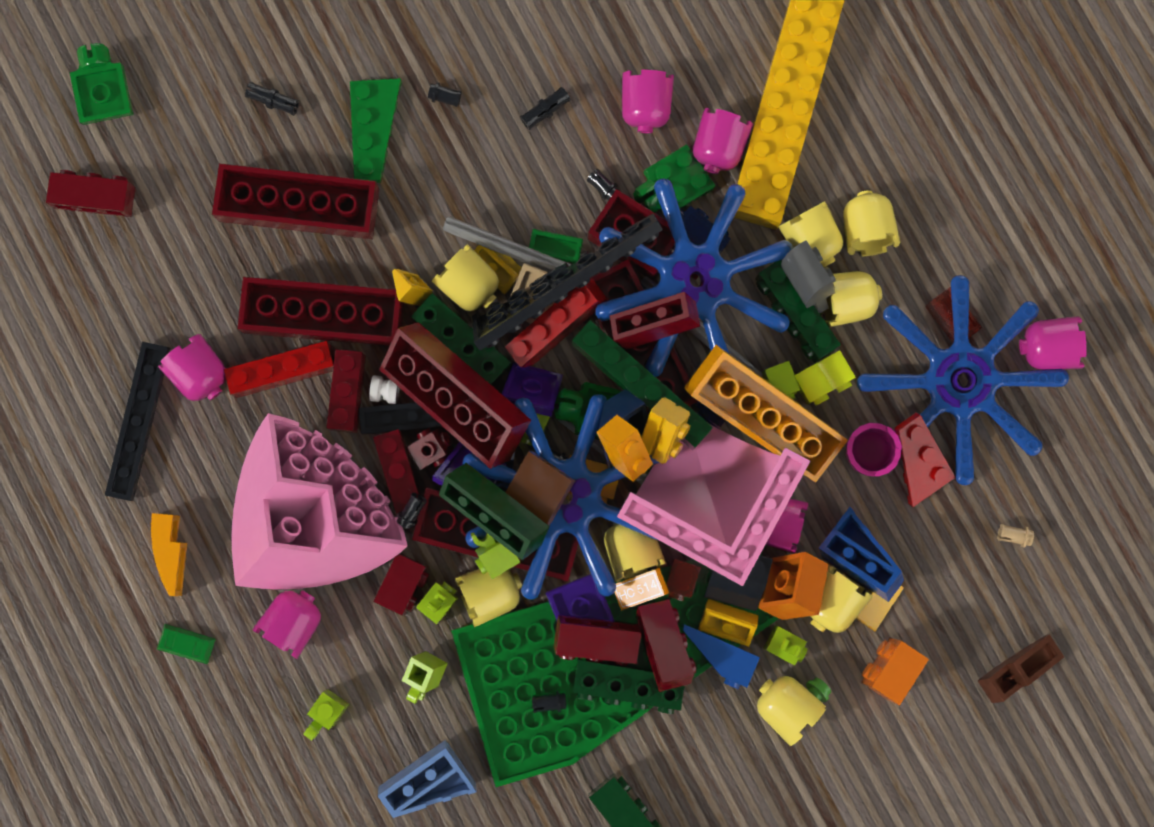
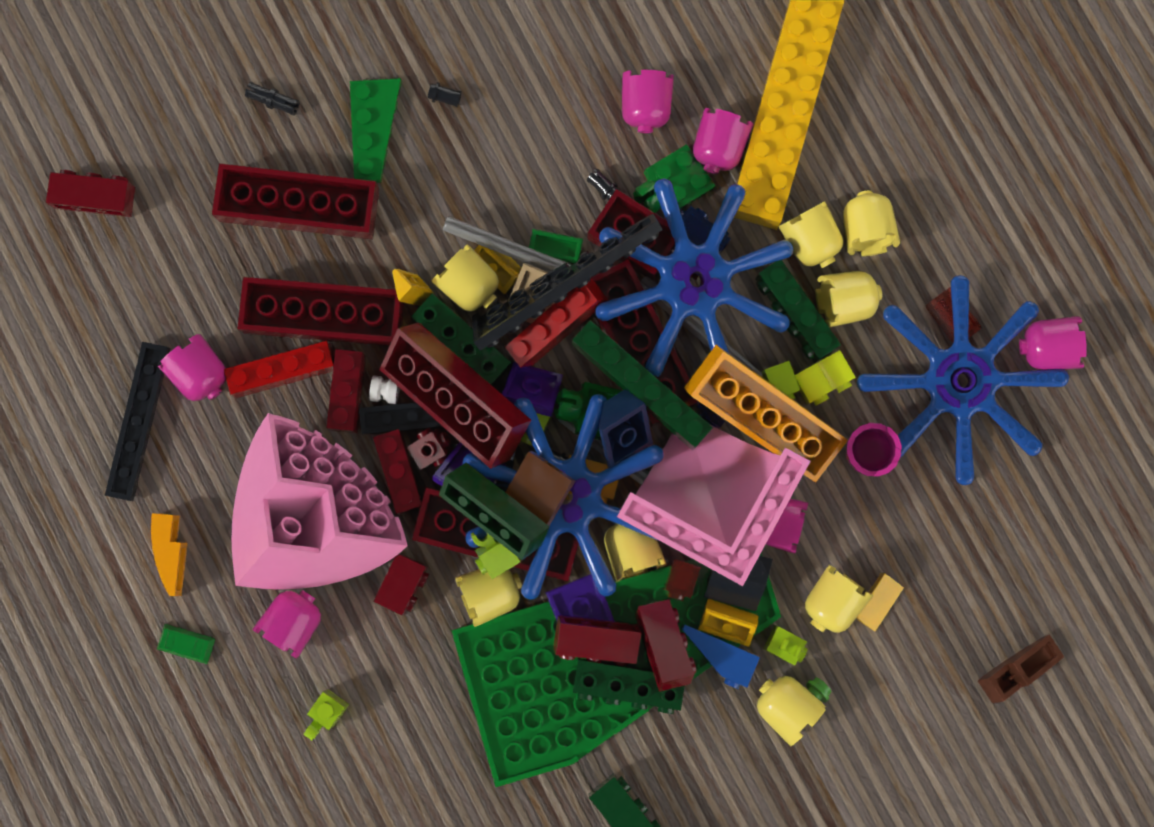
green plate [69,43,134,125] -> none
medium blue wedge [377,740,477,818] -> none
black pin [397,493,427,529] -> none
lime brick [402,651,448,704] -> none
lime brick [416,581,459,624] -> none
black pin [520,87,571,130] -> none
black pin [532,691,567,713] -> none
light orange brick [597,415,653,482] -> none
dark red brick [610,292,701,349] -> none
tile [615,568,669,610] -> none
yellow brick [641,397,691,464] -> none
orange brick [759,552,829,620] -> none
dark grey brick [781,240,836,314] -> none
blue wedge [818,507,904,602] -> none
orange brick [861,638,929,705] -> none
red wing [894,413,956,507] -> none
tan pin [997,524,1034,548] -> none

